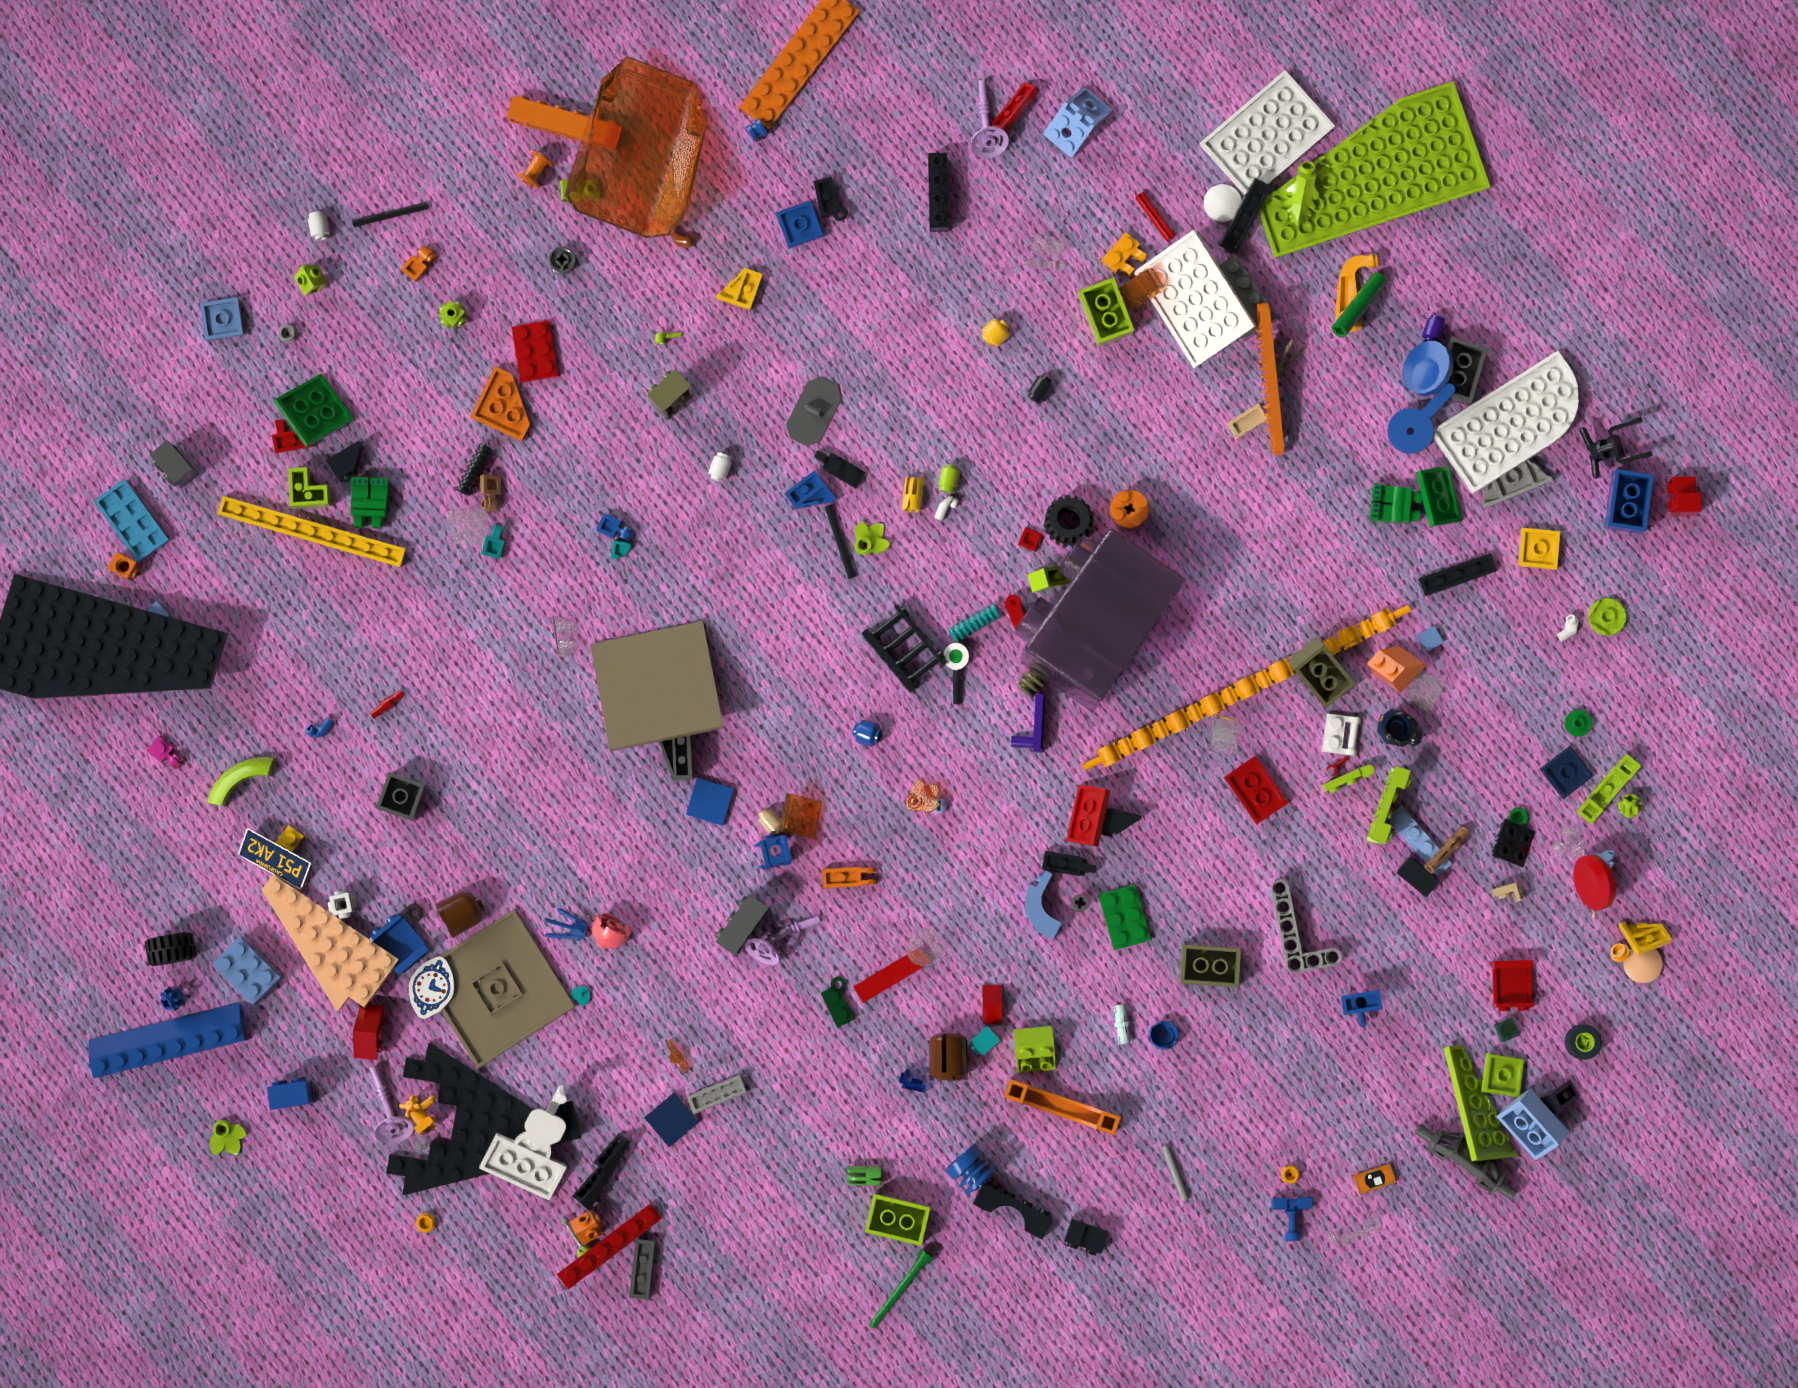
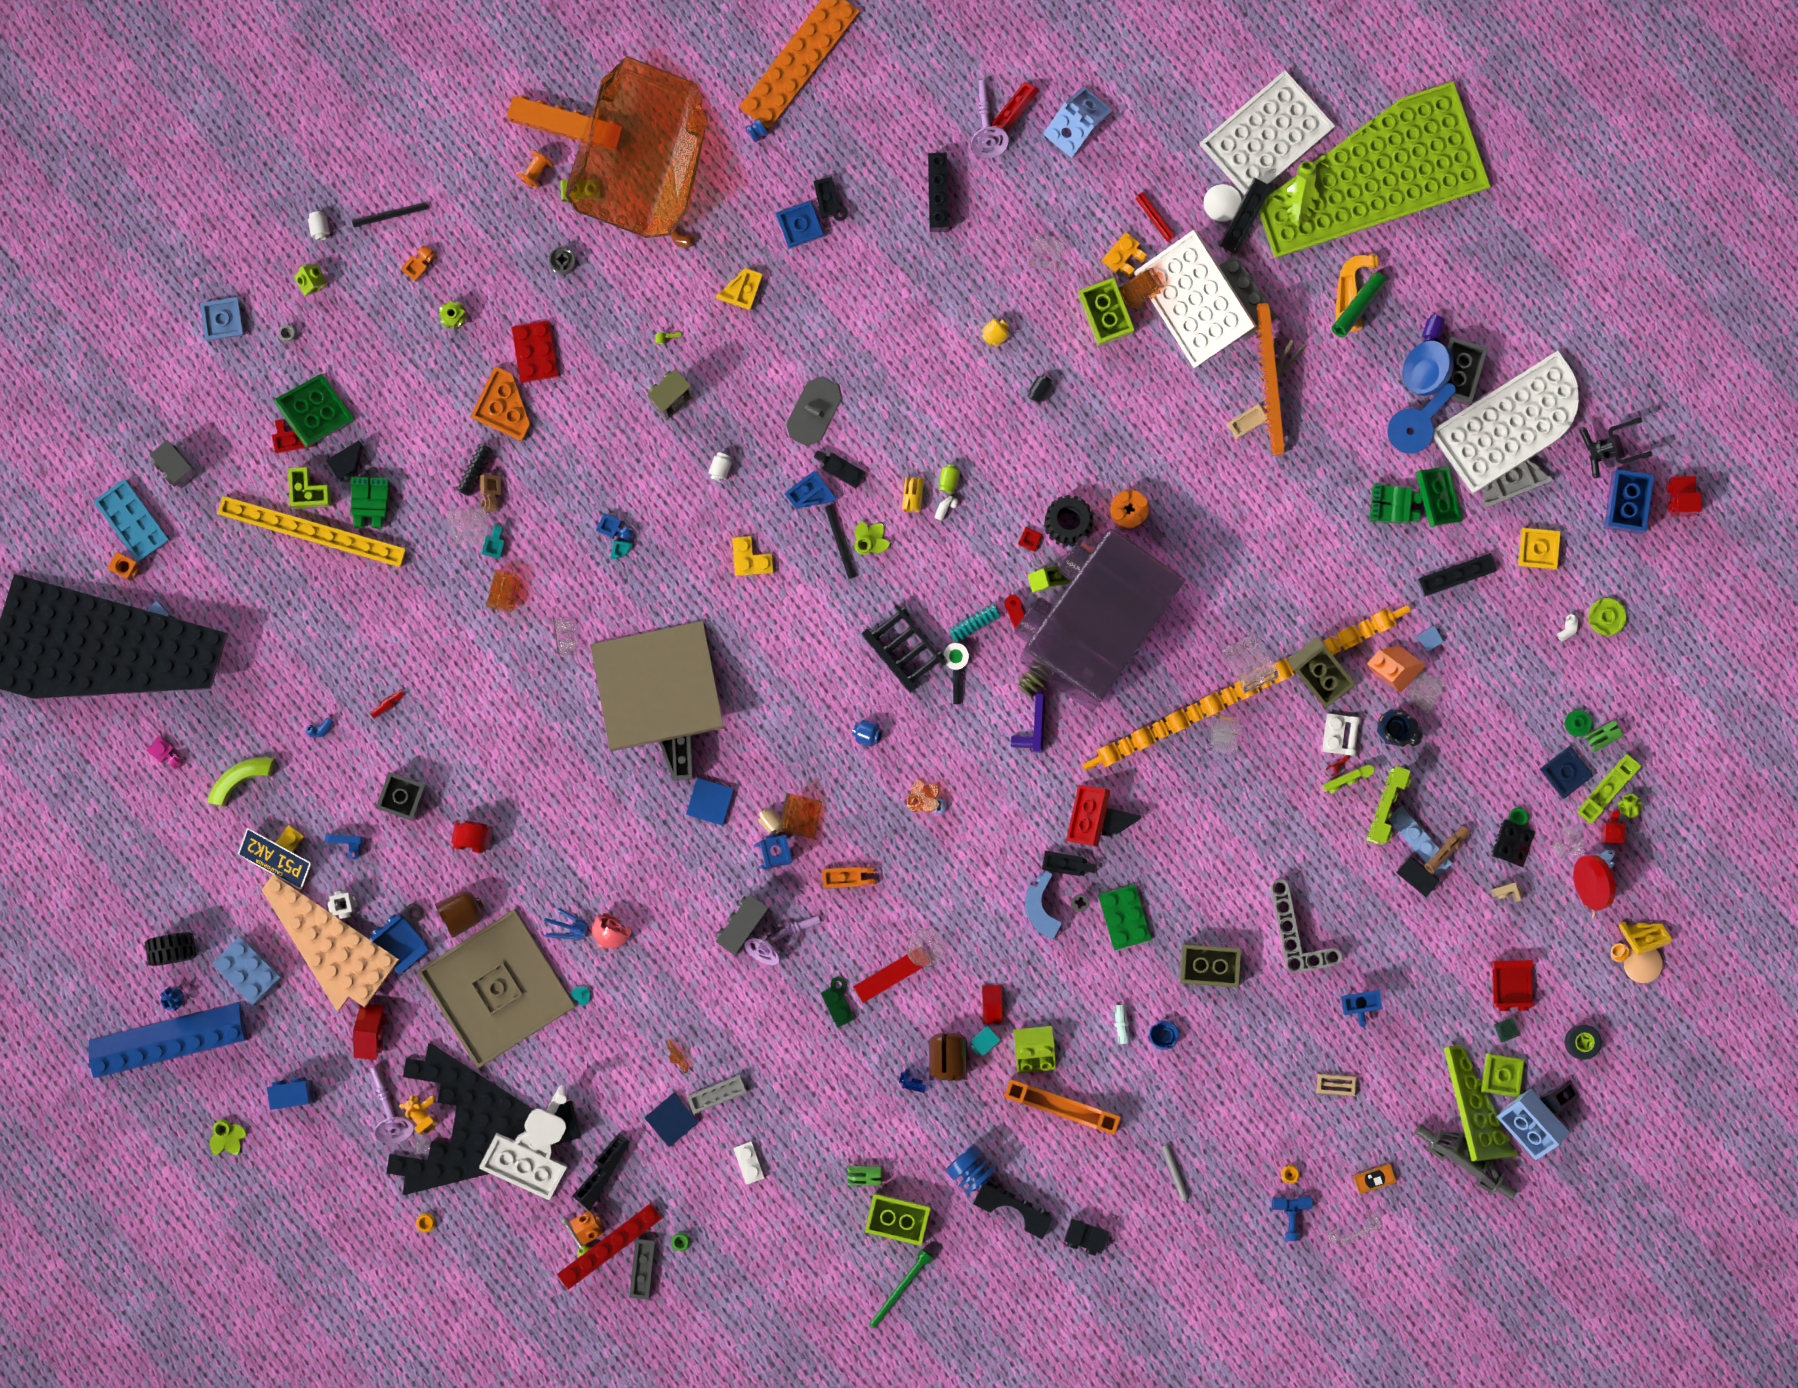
sticker [409,956,454,1019] -> none
red plate [1223,756,1288,825] -> none
none -> blue piece [325,834,365,860]
none -> red brick [451,820,493,853]
none -> clear orange brick [486,569,521,613]
none -> bright green plate [671,1232,690,1252]
none -> yellow plate [732,536,773,576]
none -> white plate [733,1141,764,1185]
none -> clear panel [1222,633,1279,694]
none -> tan tile [1316,1074,1357,1096]
none -> bright green arm [1584,720,1623,752]
none -> red brick [1601,810,1625,844]

